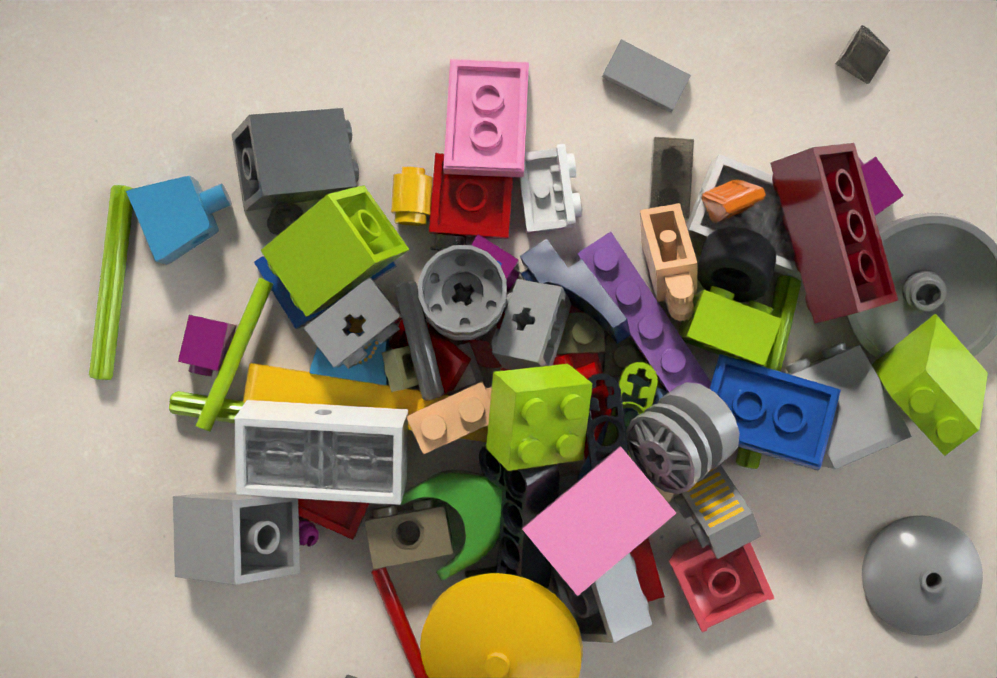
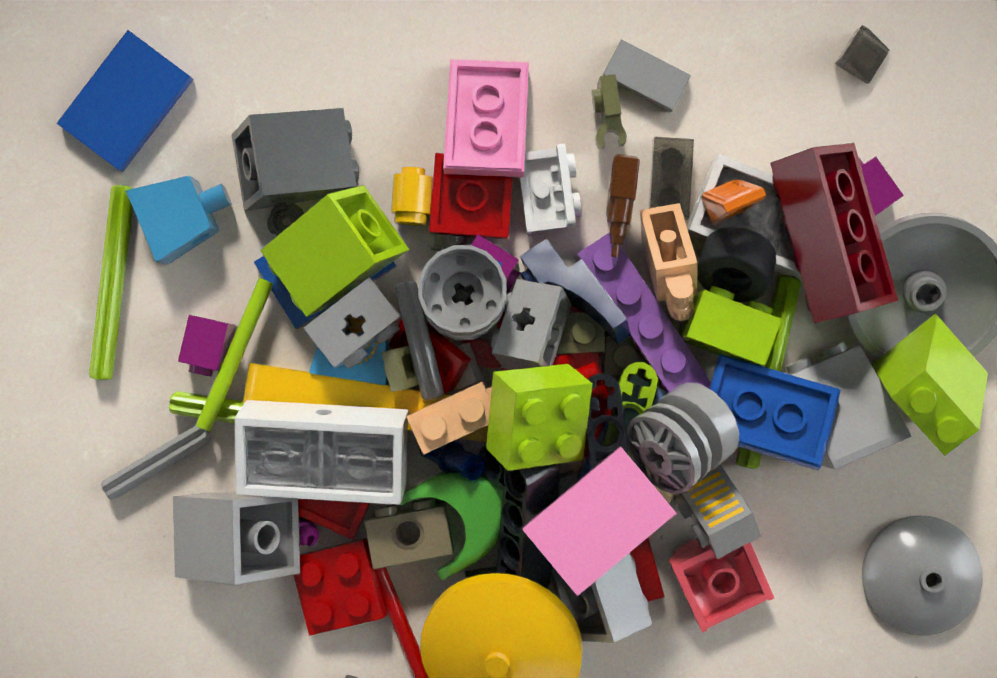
none -> blue tile [56,30,194,172]
none -> light grey axle [101,426,211,500]
none -> red plate [293,538,388,636]
none -> axle [419,441,485,480]
none -> olive plate [591,74,627,150]
none -> reddish brown piece [606,154,640,257]

